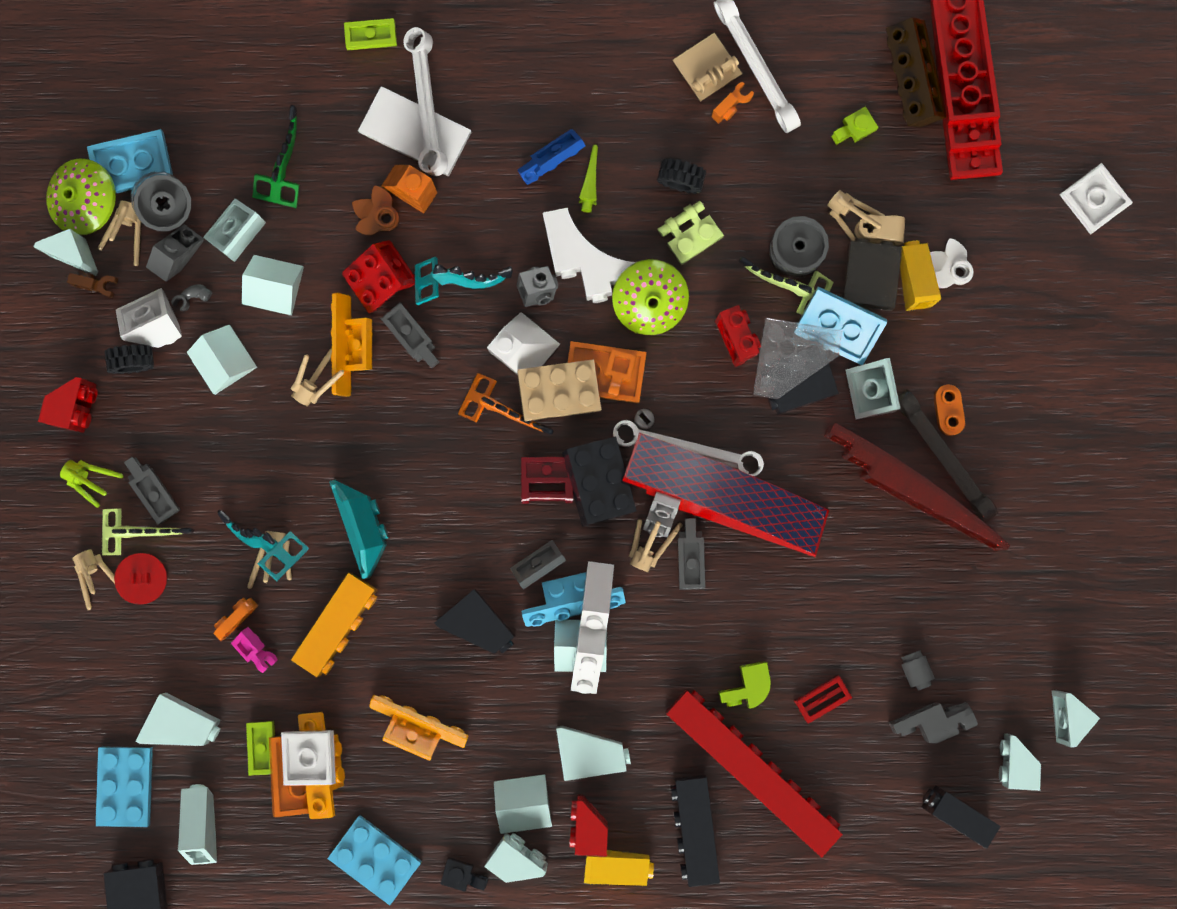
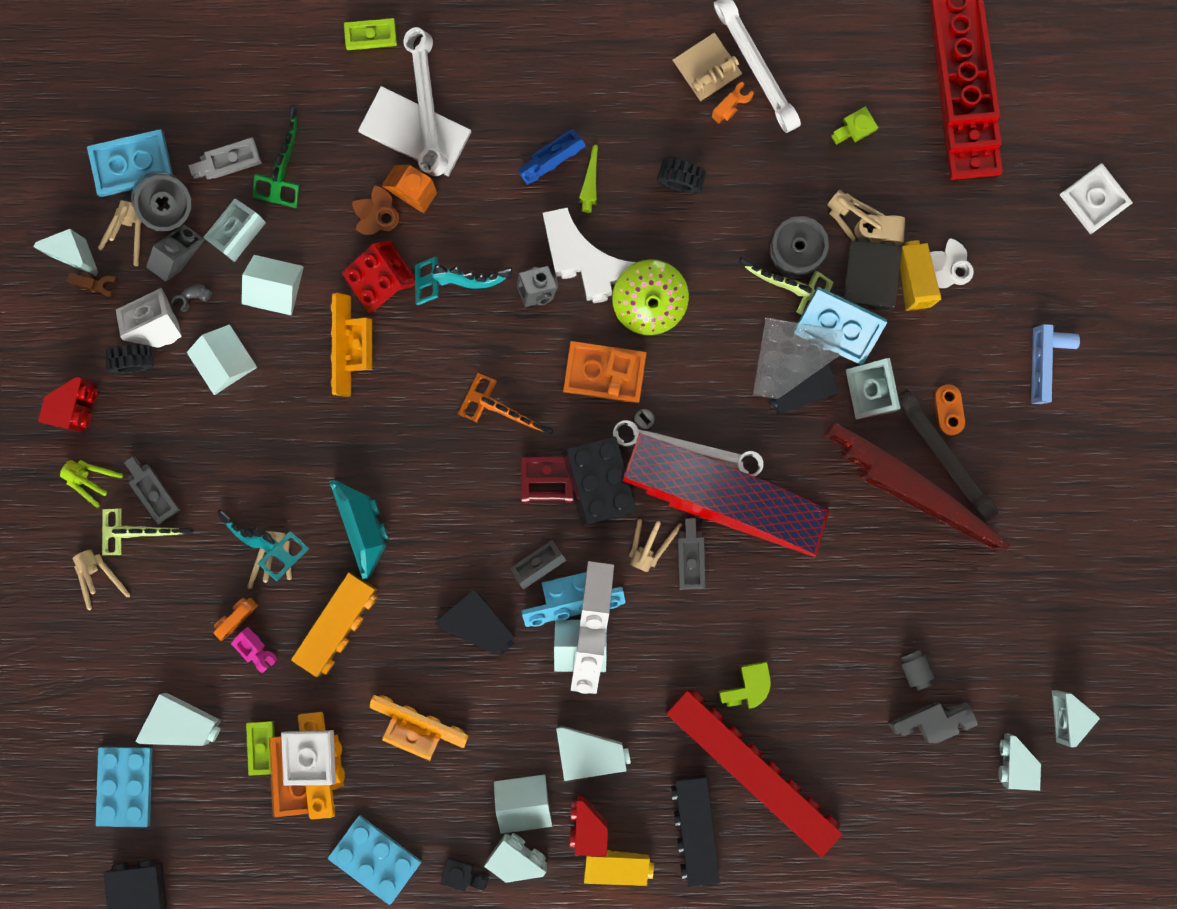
lime dish [46,159,116,235] -> none
red piece [114,553,167,604] -> none
light aqua slope [178,784,217,865] -> none
tan plant [291,348,344,406] -> none
dark grey hinge [380,303,440,368] -> none
white slope [487,312,560,375] -> none
tan plate [517,359,601,421] -> none
light grey slope [643,492,681,538] -> none
yellowish green plate [658,201,724,265] -> none
red plate [715,305,761,367] -> none
red tile [794,675,852,724] -> none
dark brown brick [886,17,947,127] -> none
black brick [922,785,1001,849] -> none
none -> light grey hinge [188,138,262,179]
none -> light blue piece [1031,324,1080,404]

